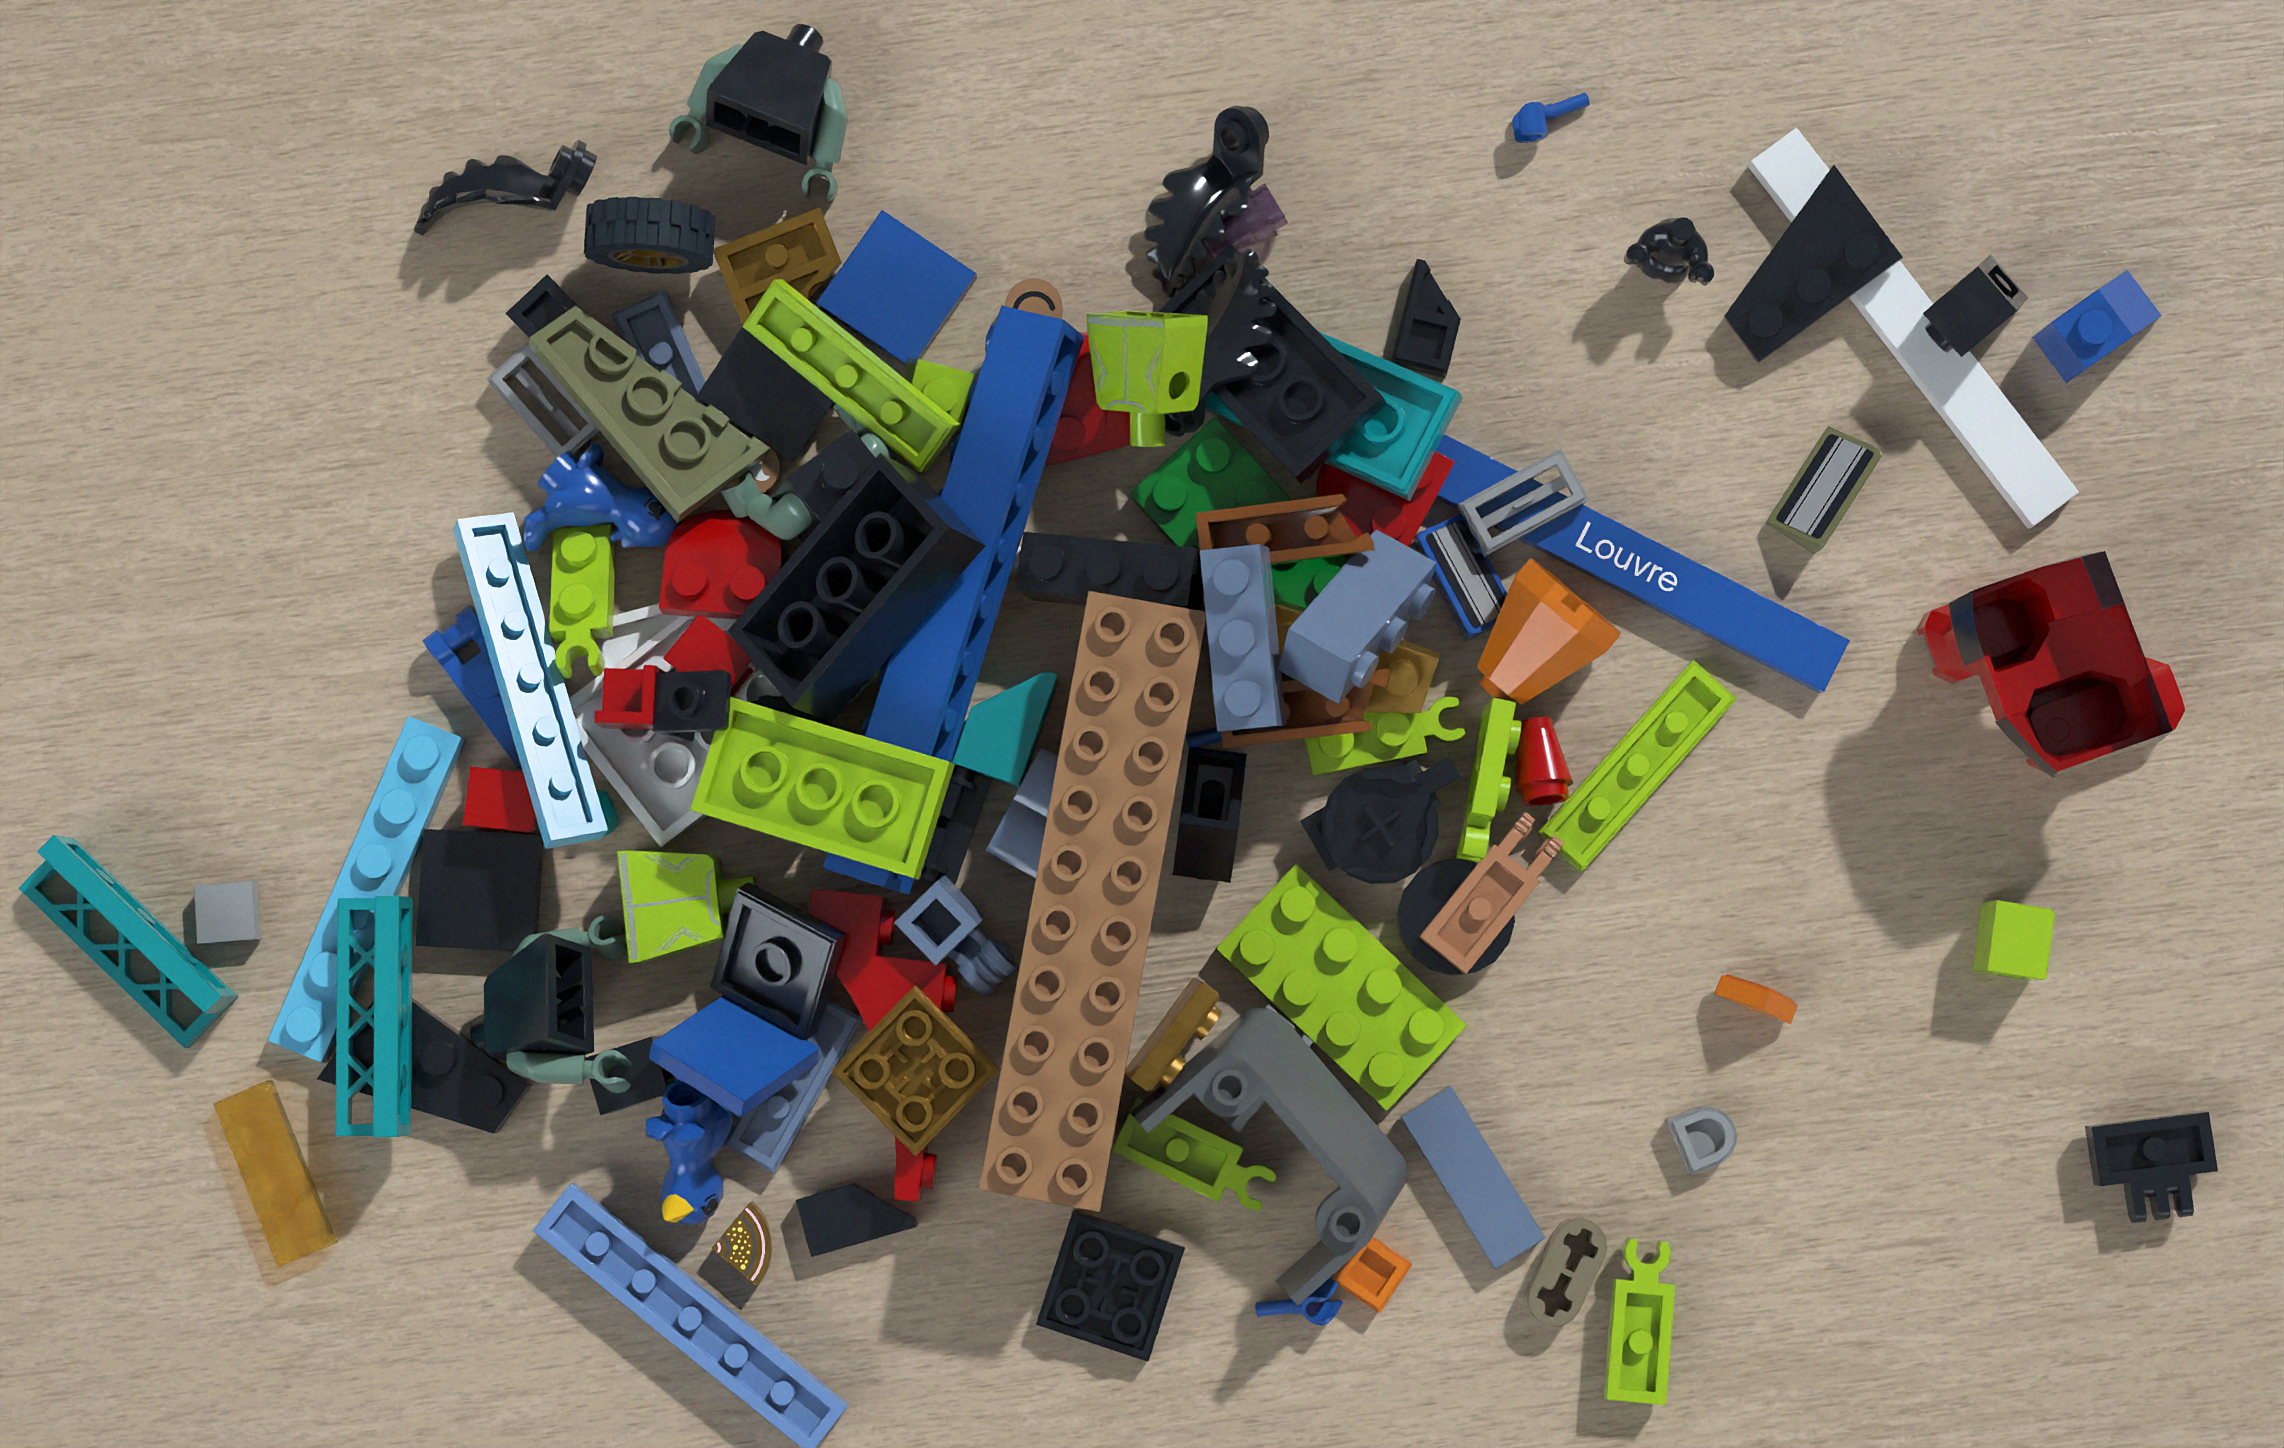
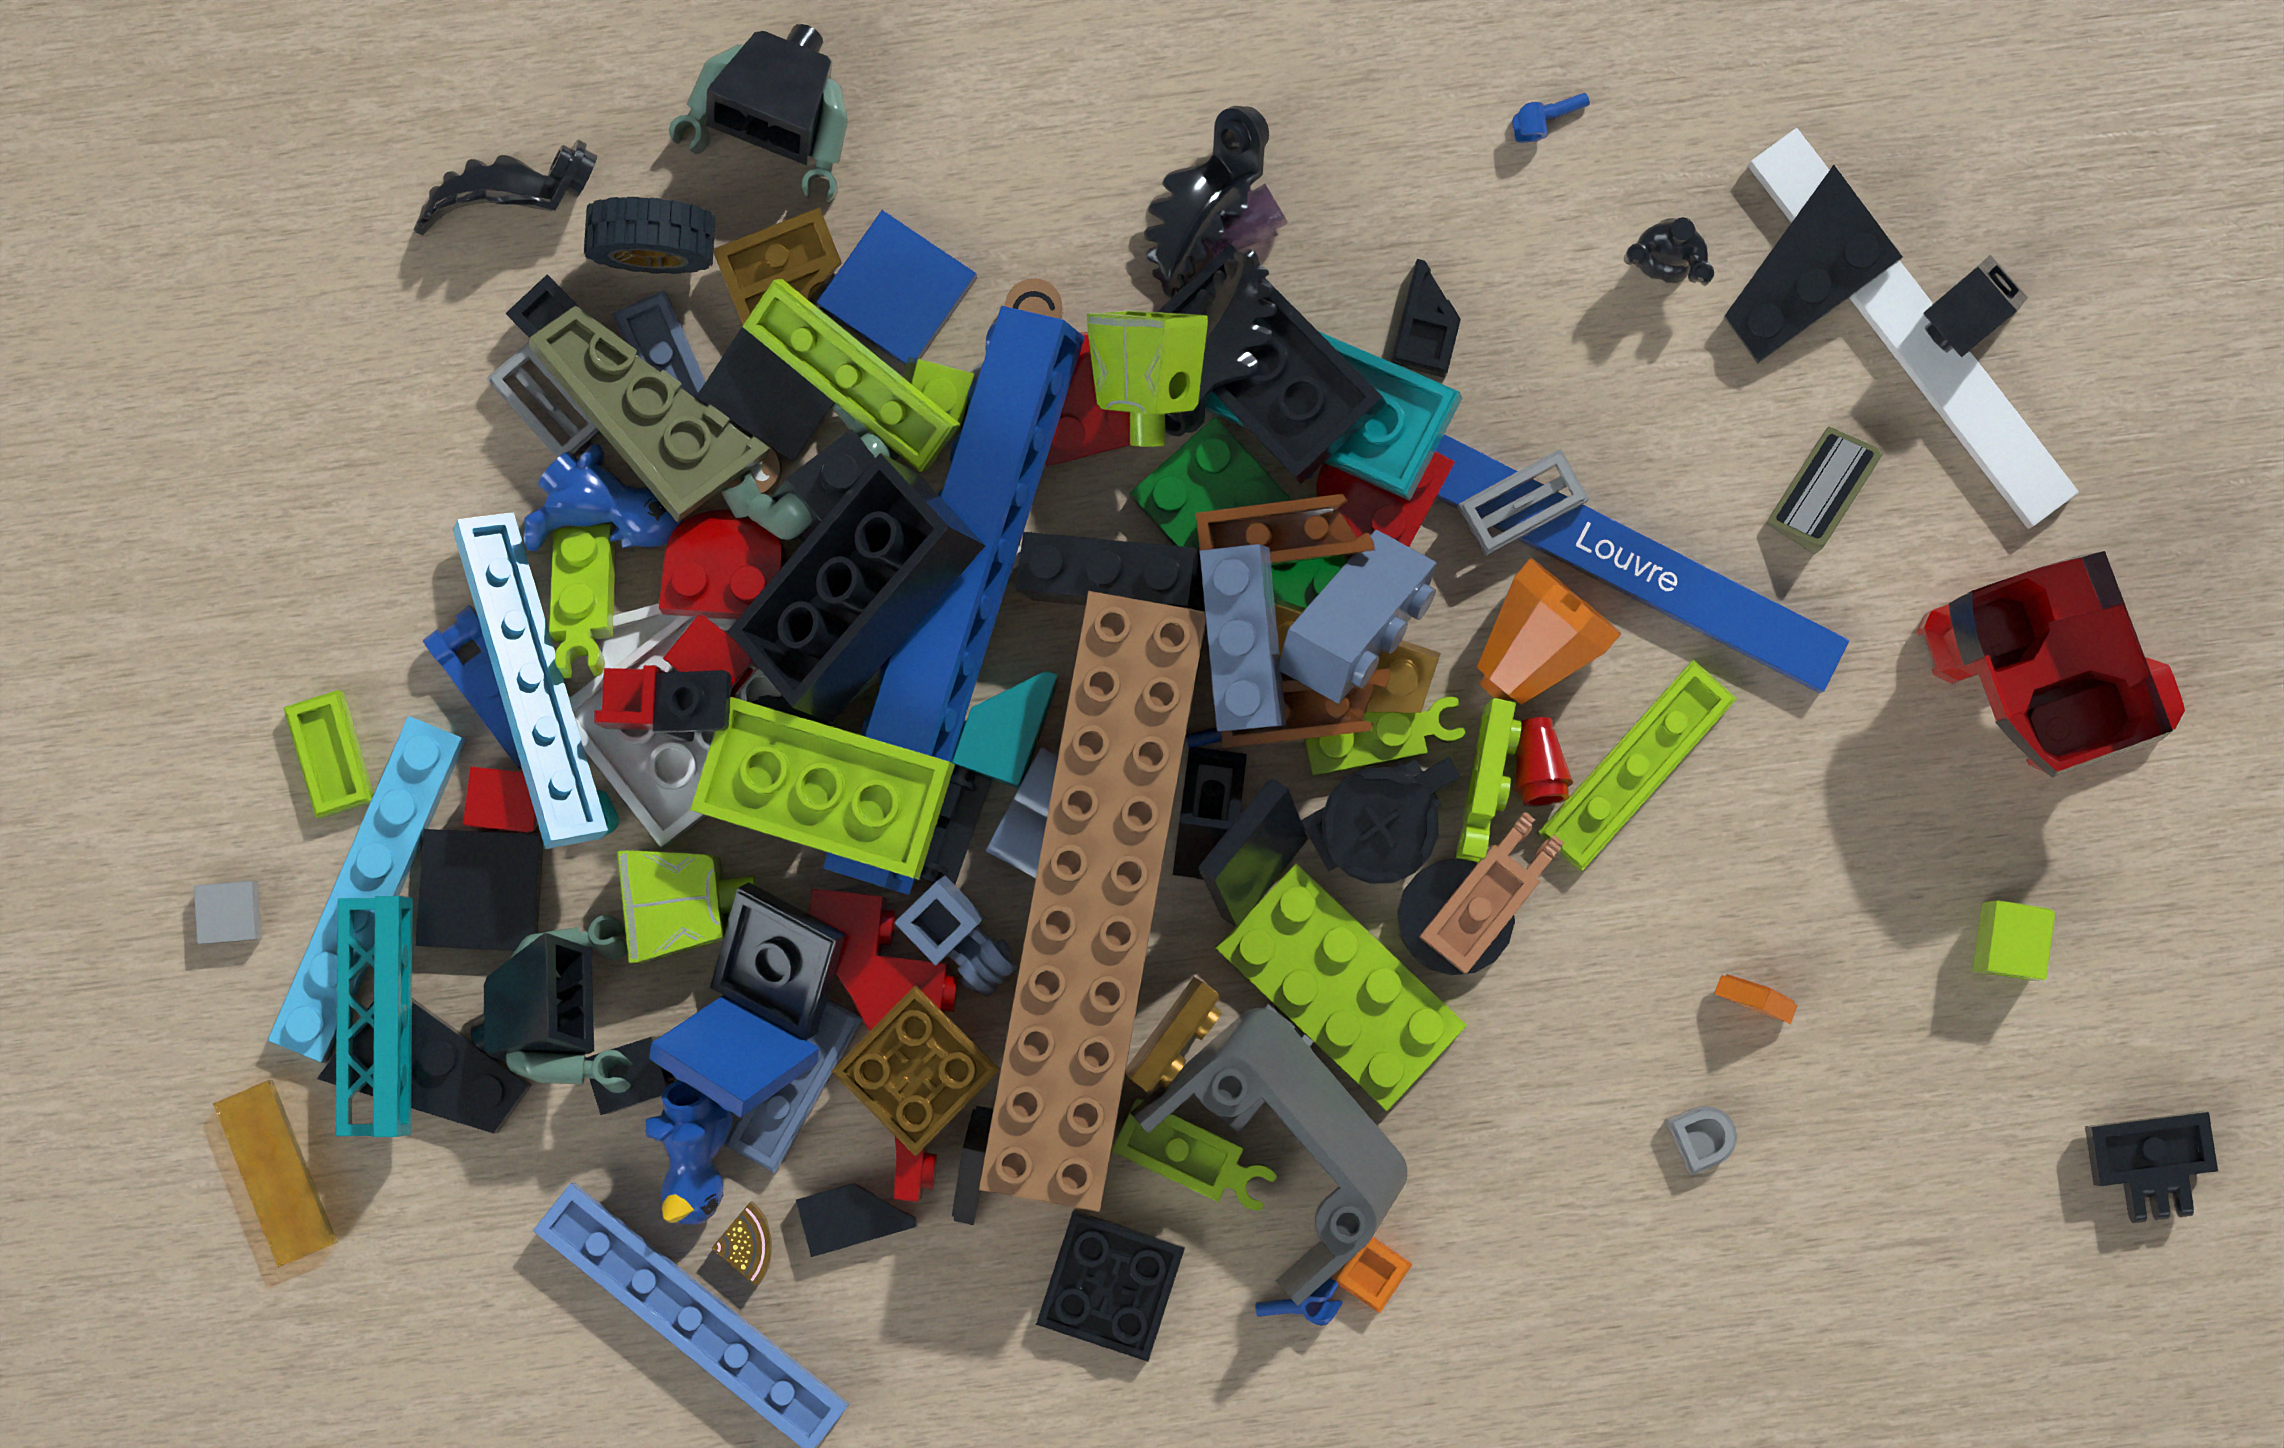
teal fence [19,835,239,1048] -> none
sand blue tile [1400,1086,1545,1269] -> none
slope [1413,514,1507,642] -> none
dark tan beam [1525,1217,1607,1327] -> none
lime plate [1603,1237,1676,1405] -> none
blue slope [2032,270,2162,383] -> none
none -> lime tile [283,690,374,819]
none -> black tile [952,1106,994,1225]
none -> black tile [1199,778,1308,928]

